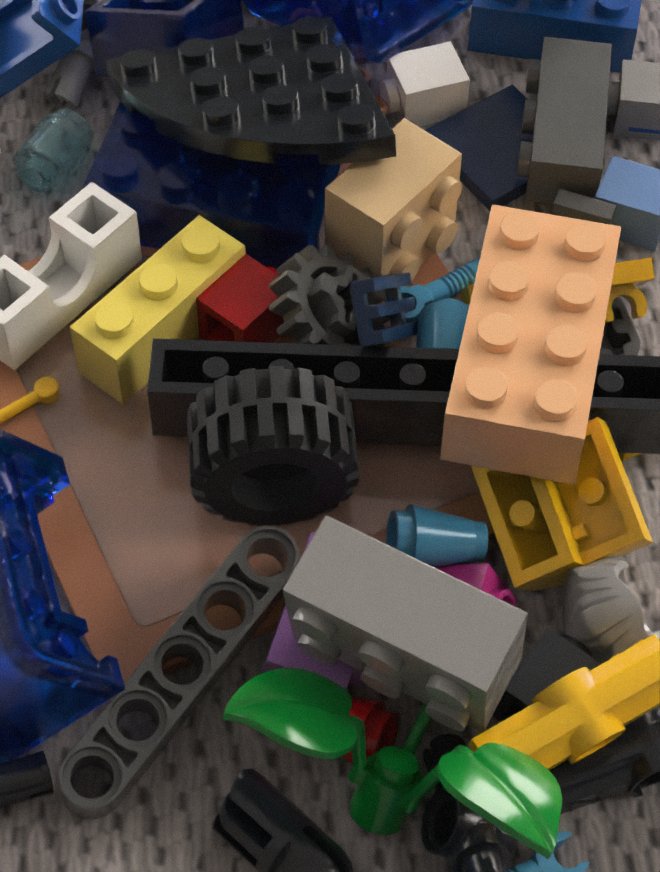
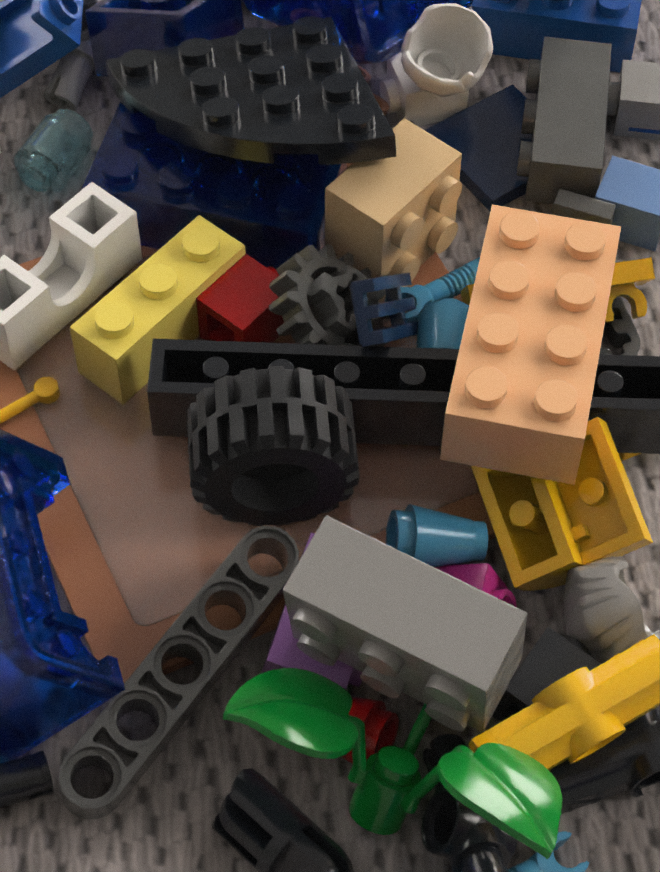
none -> white hair [400,3,493,97]

